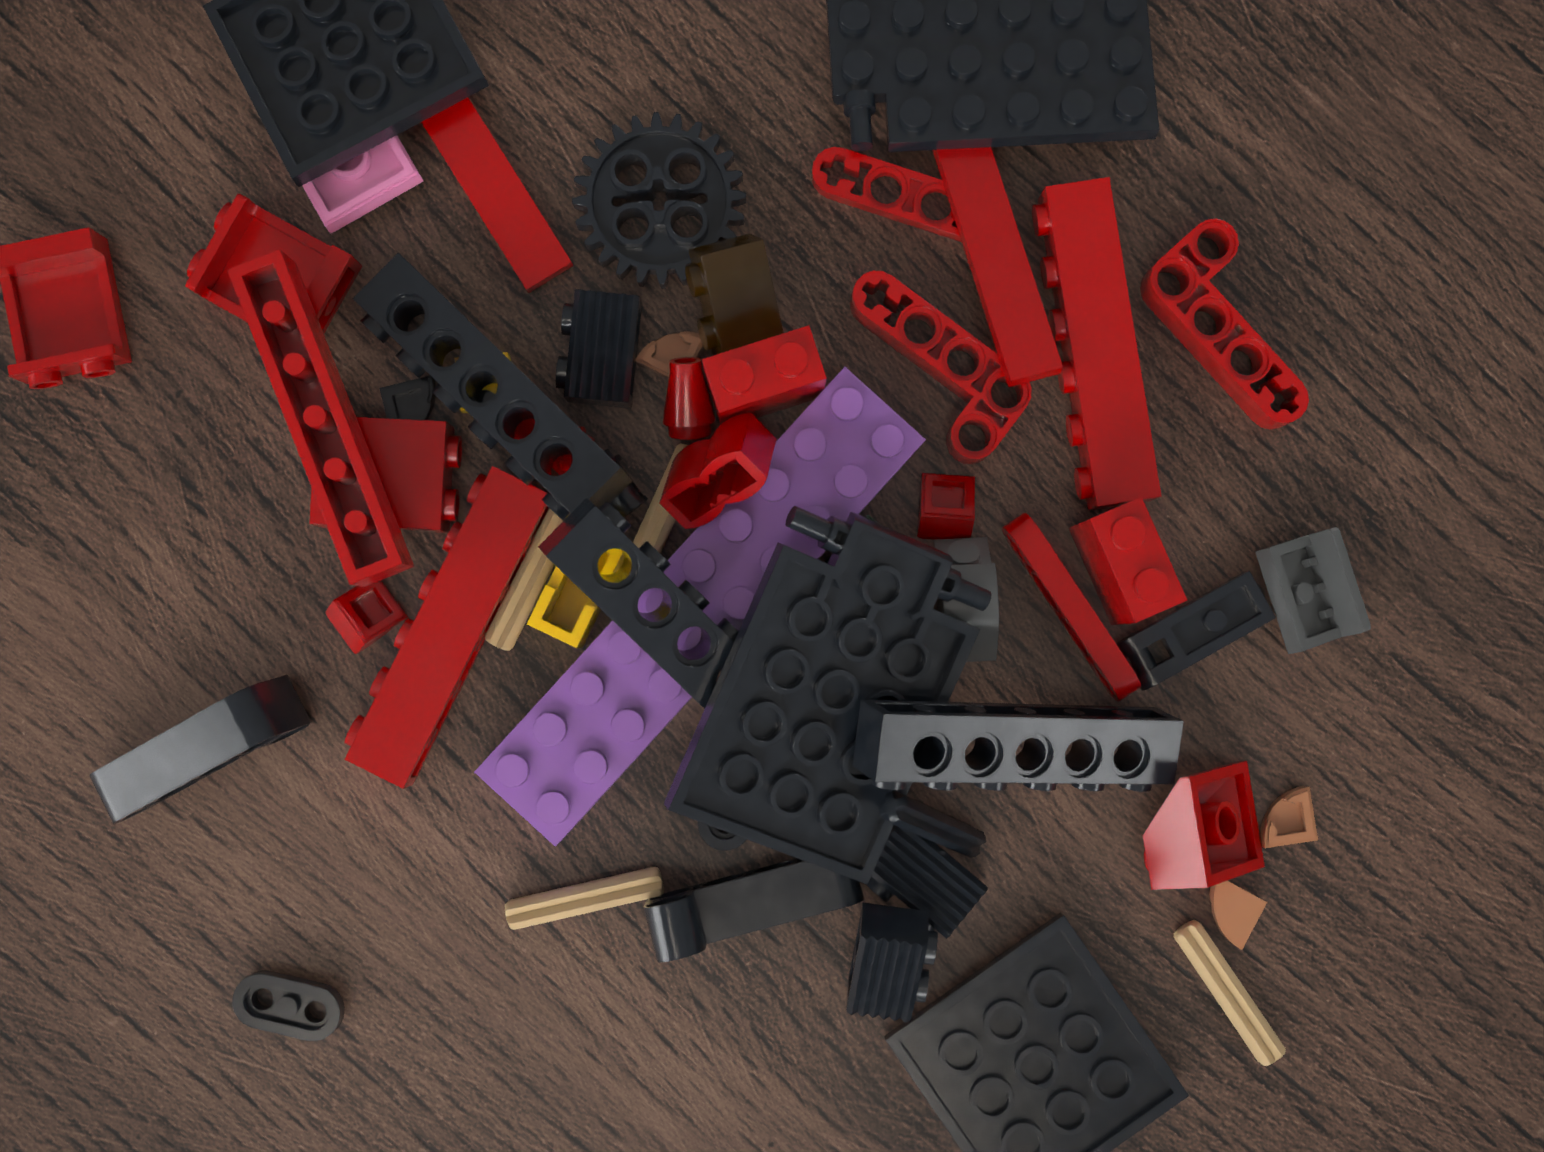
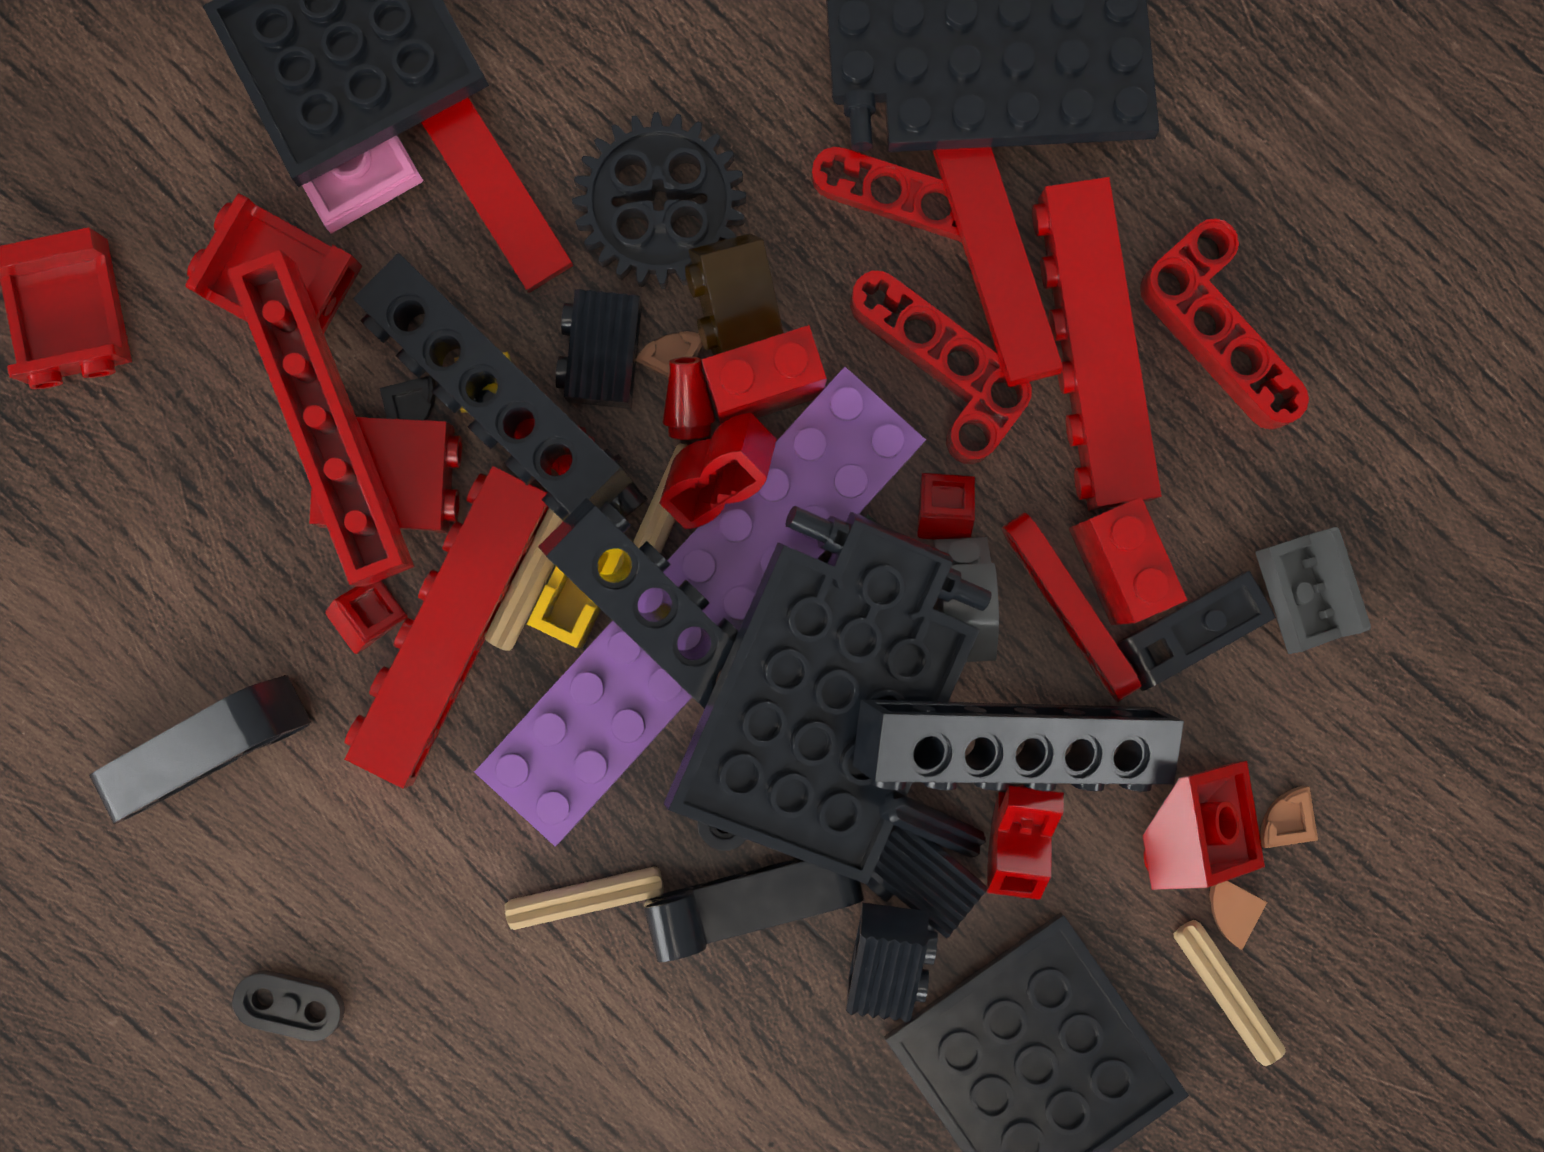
none -> red brick [987,785,1064,900]

